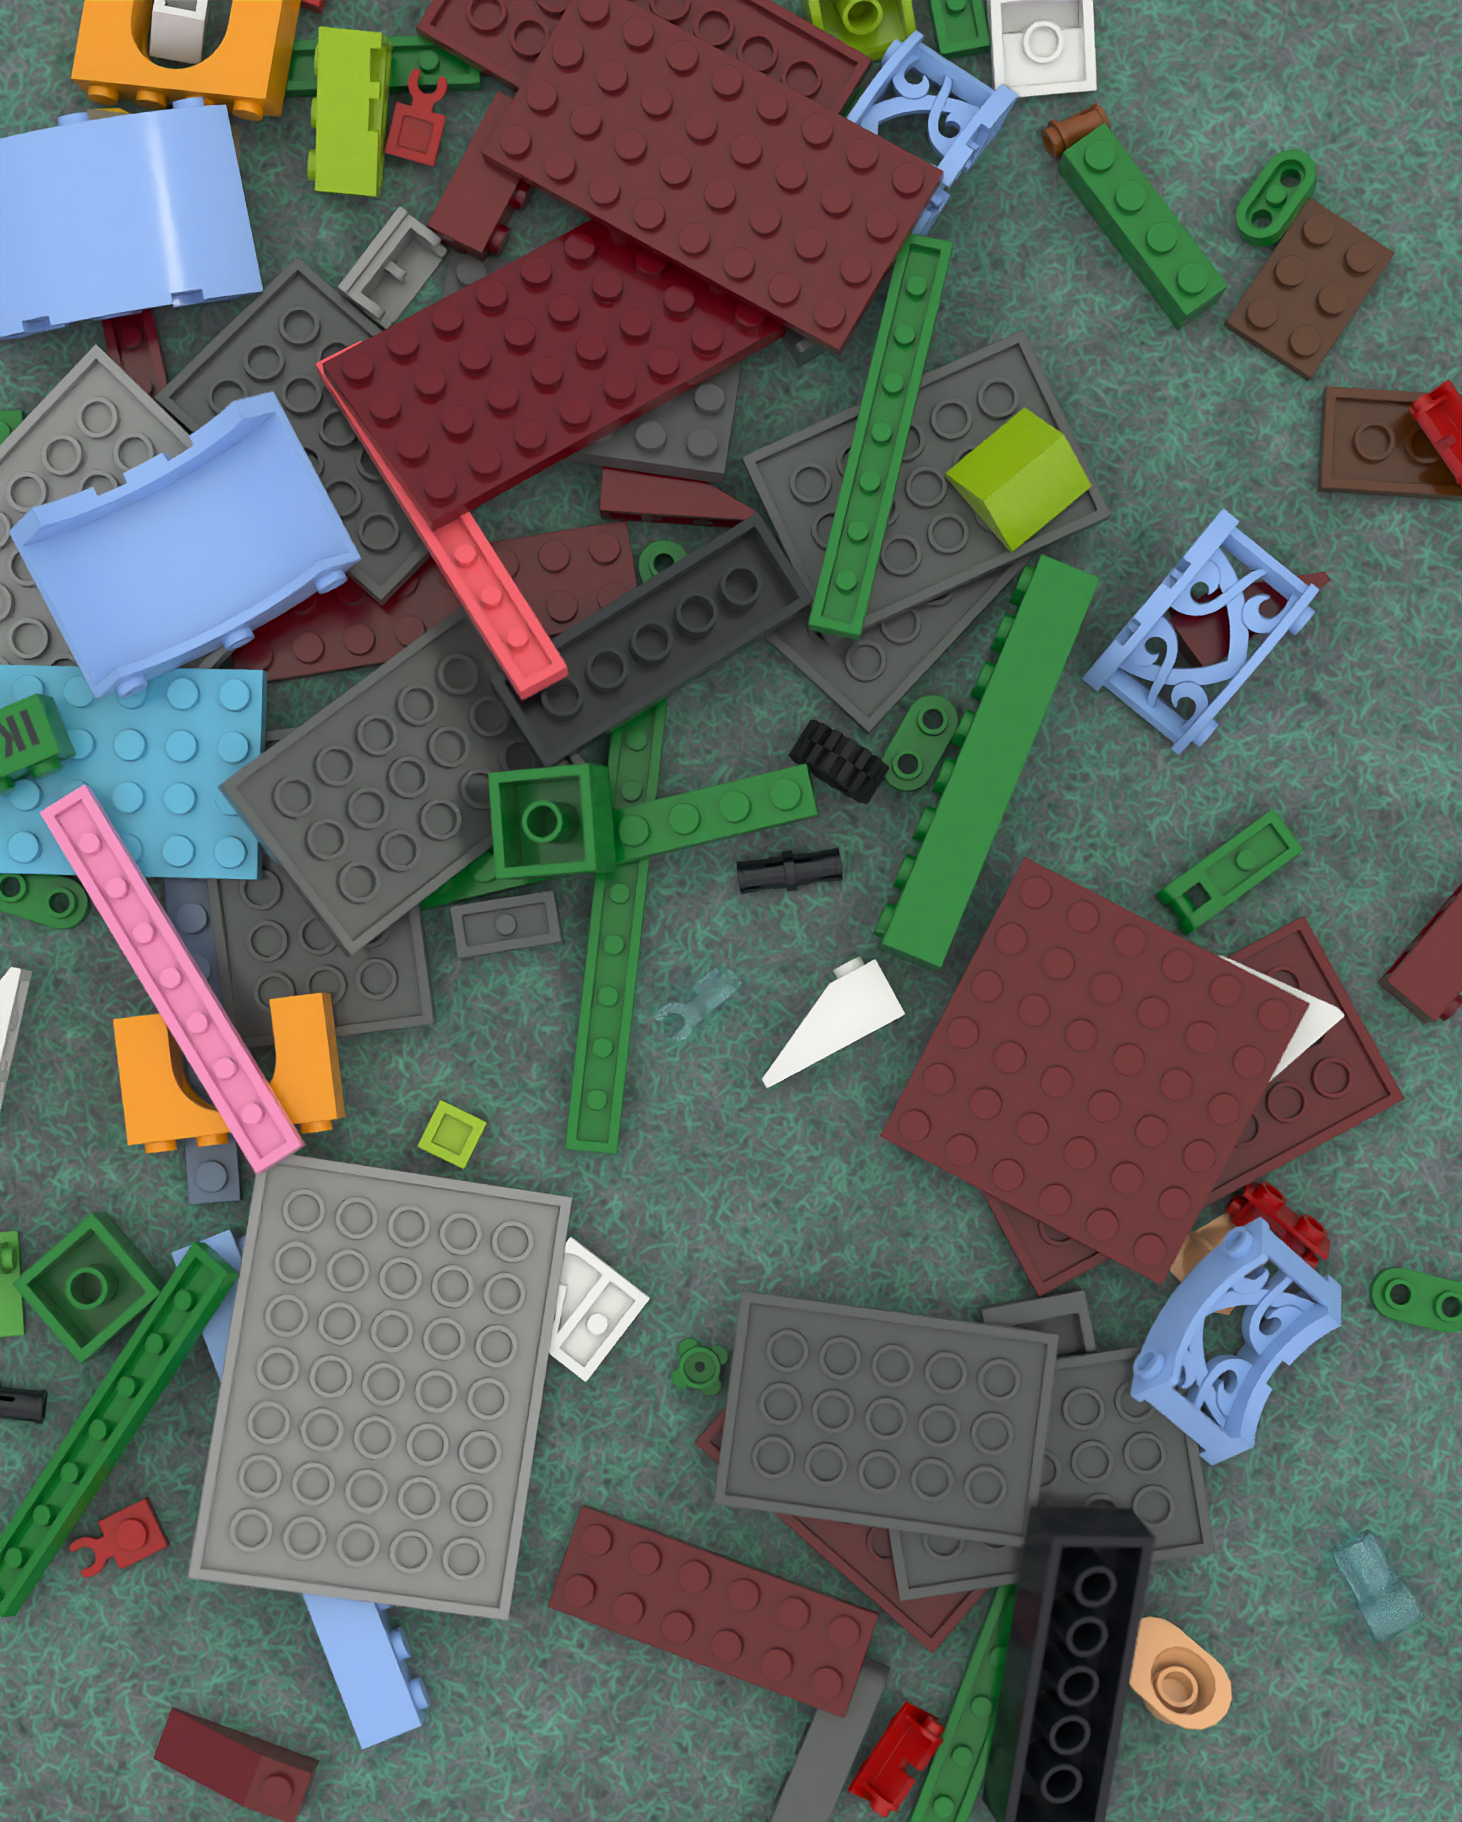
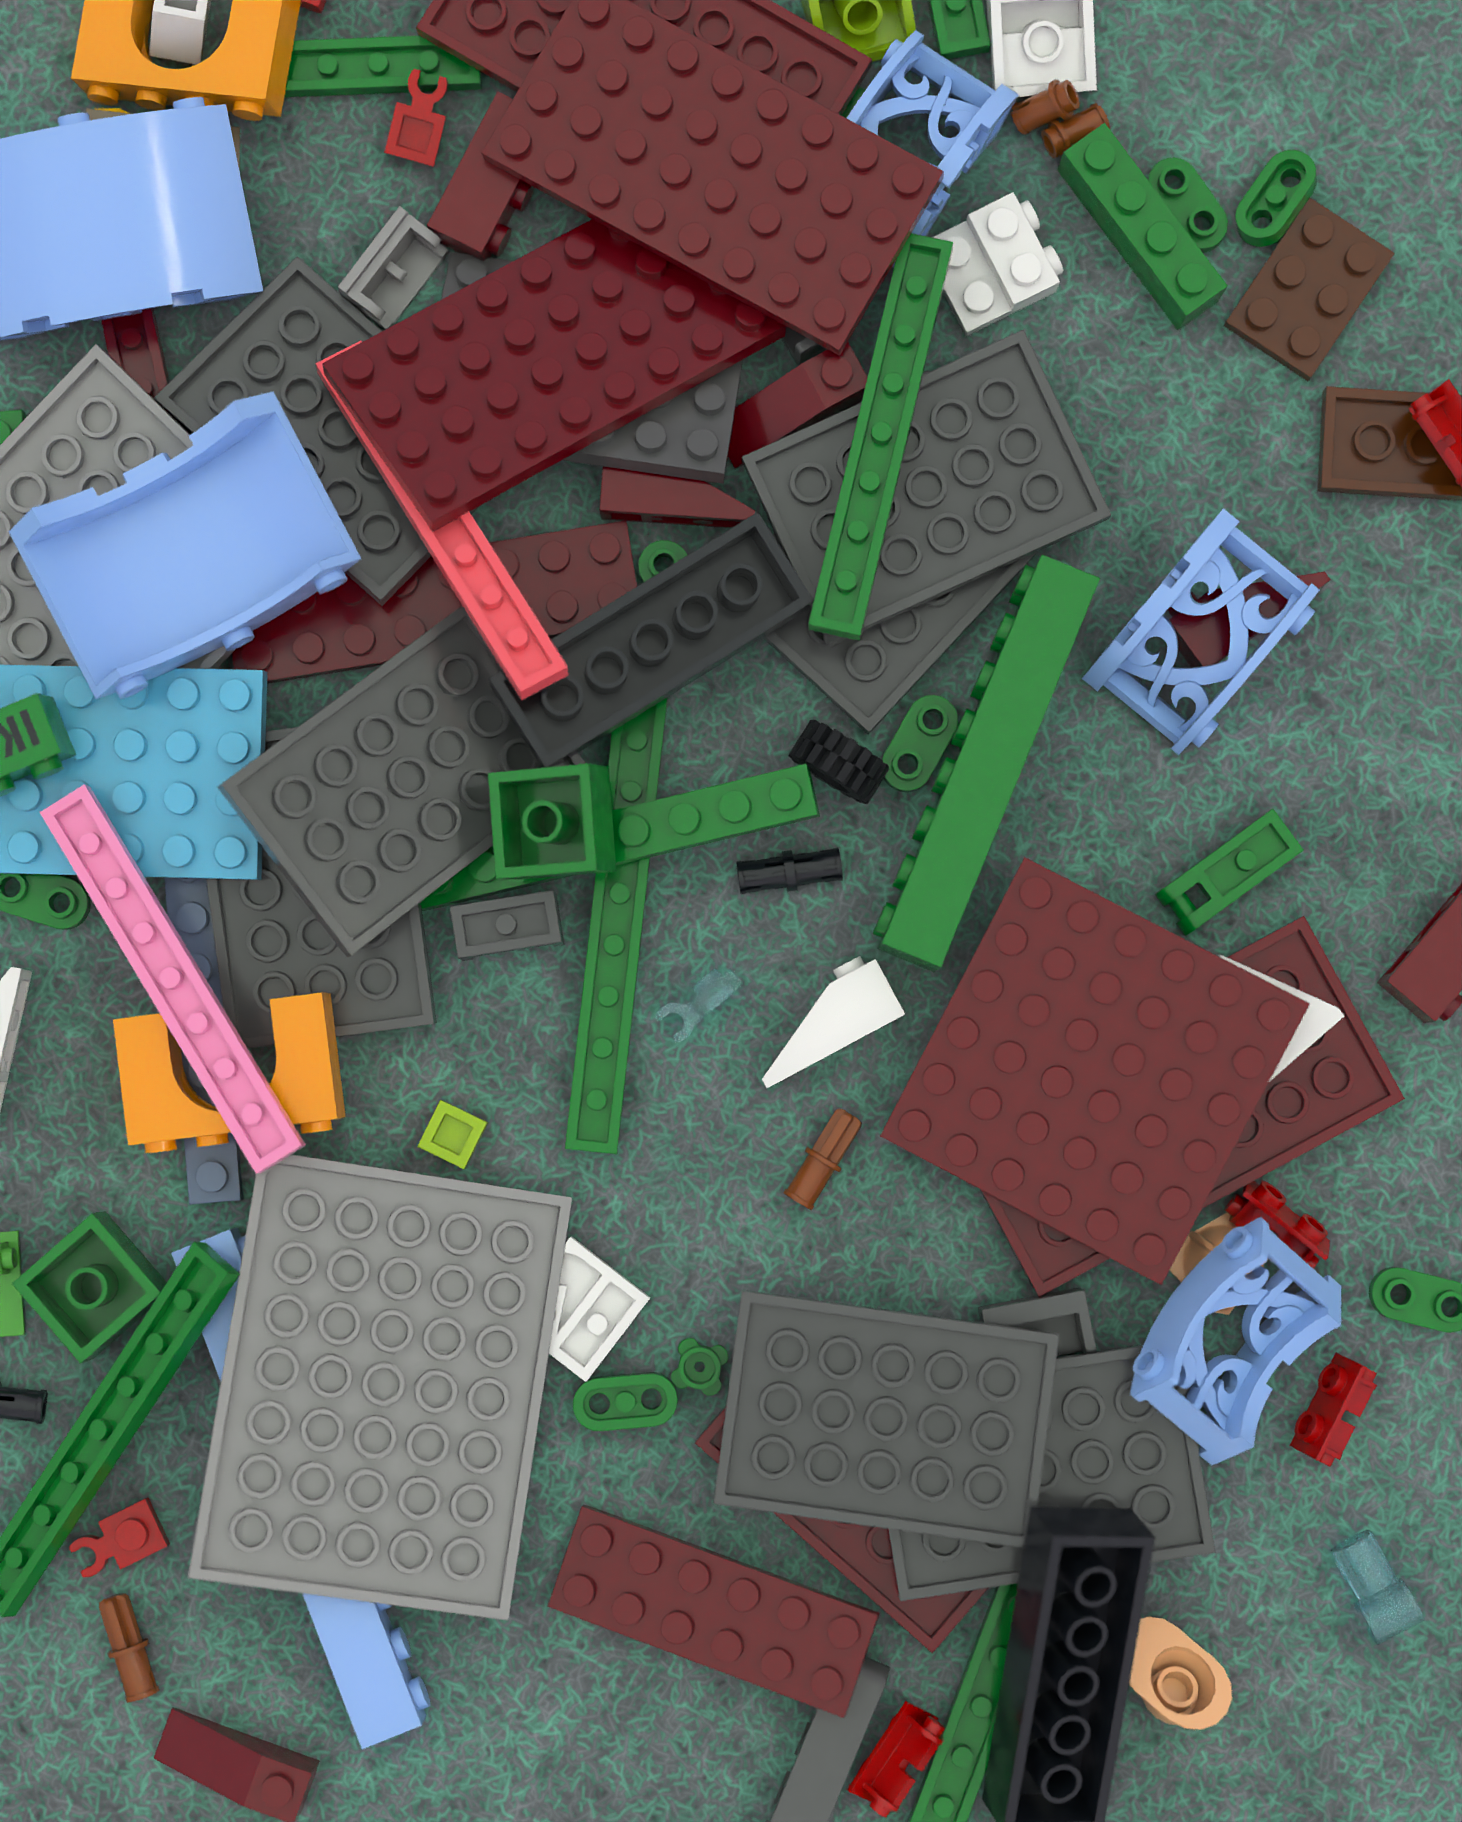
lime wedge [307,26,393,198] -> none
lime slope [945,407,1092,554] -> none
none -> dark orange axle [99,1593,160,1703]
none -> green plate [573,1372,678,1431]
none -> dark red slope [728,342,868,469]
none -> dark orange axle [784,1109,862,1210]
none -> white plate [932,192,1063,336]
none -> dark orange pin [1011,79,1080,135]
none -> green plate [1147,157,1228,253]
none -> red hinge [1289,1353,1377,1467]

